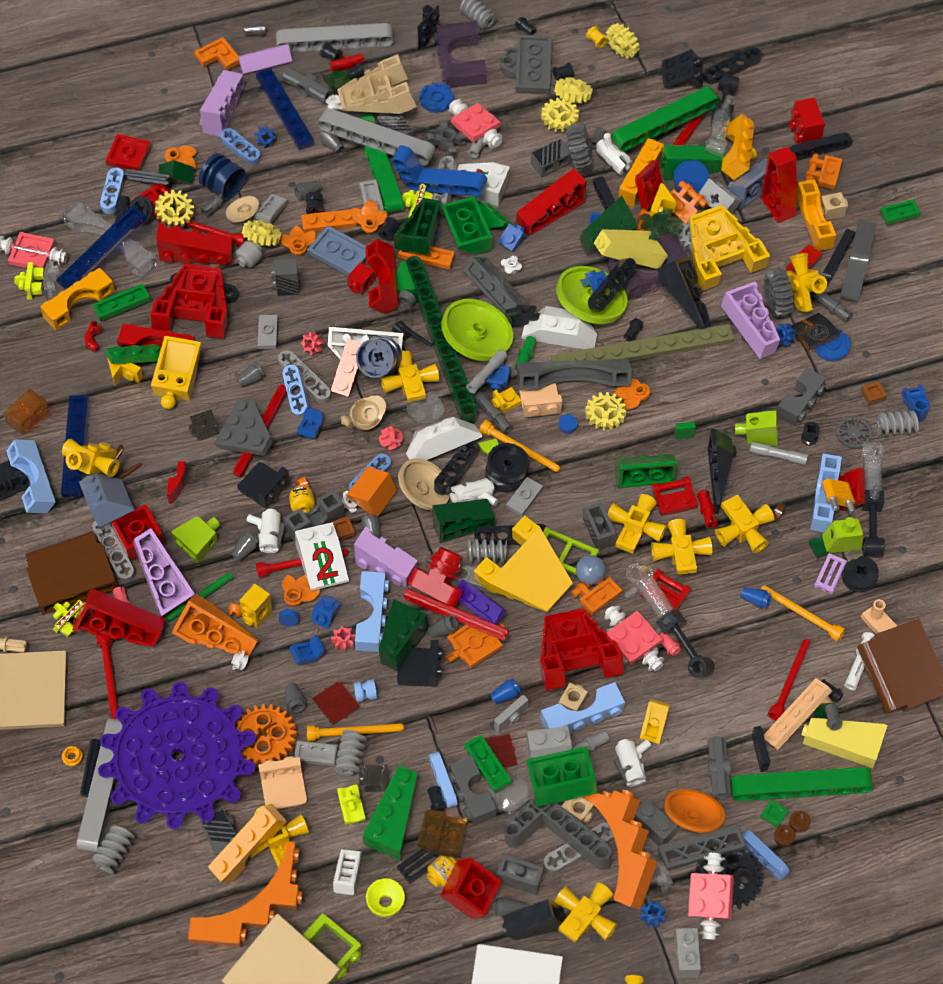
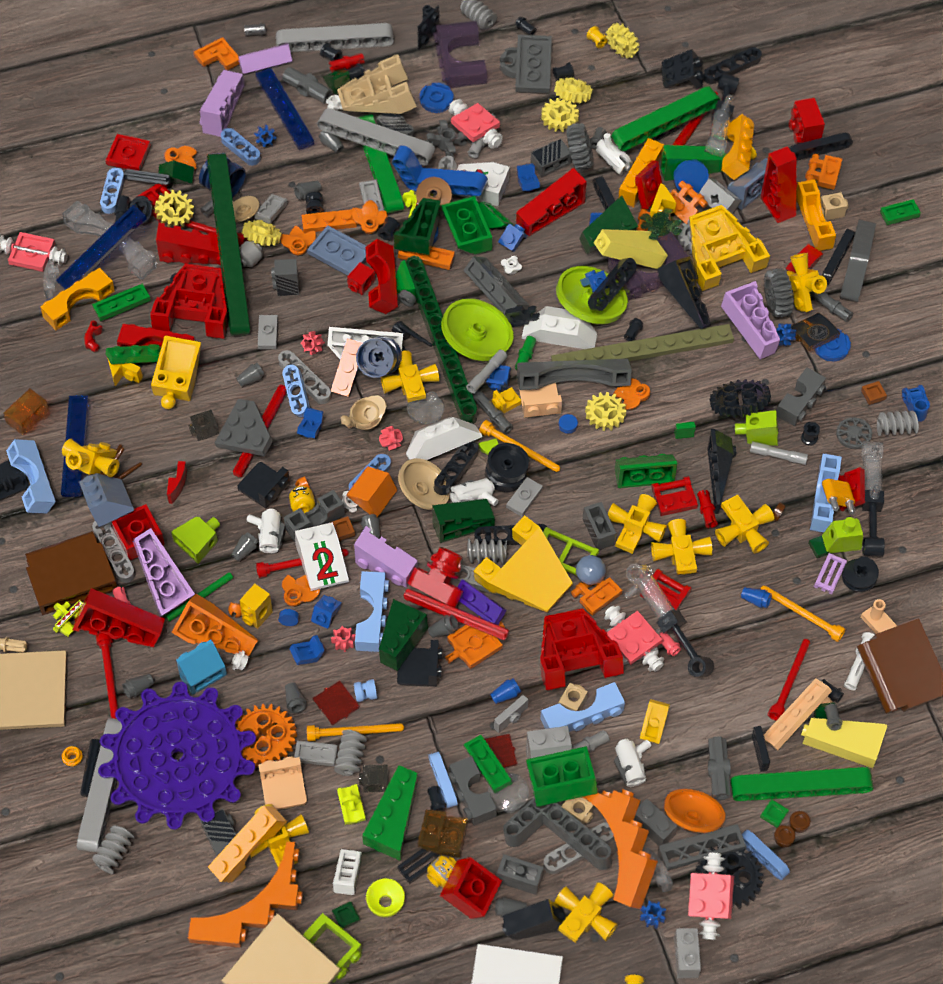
neon yellow hips [14,262,45,300] -> none
none -> dark grey cone [122,674,154,698]
none -> dark azure slope [176,639,227,695]
none -> dark green beam [207,153,250,336]
none -> dark green tile [332,901,360,930]
none -> medium nougat dish [416,177,452,211]
none -> blue bracket [517,163,540,191]
none -> black gear [709,379,771,418]

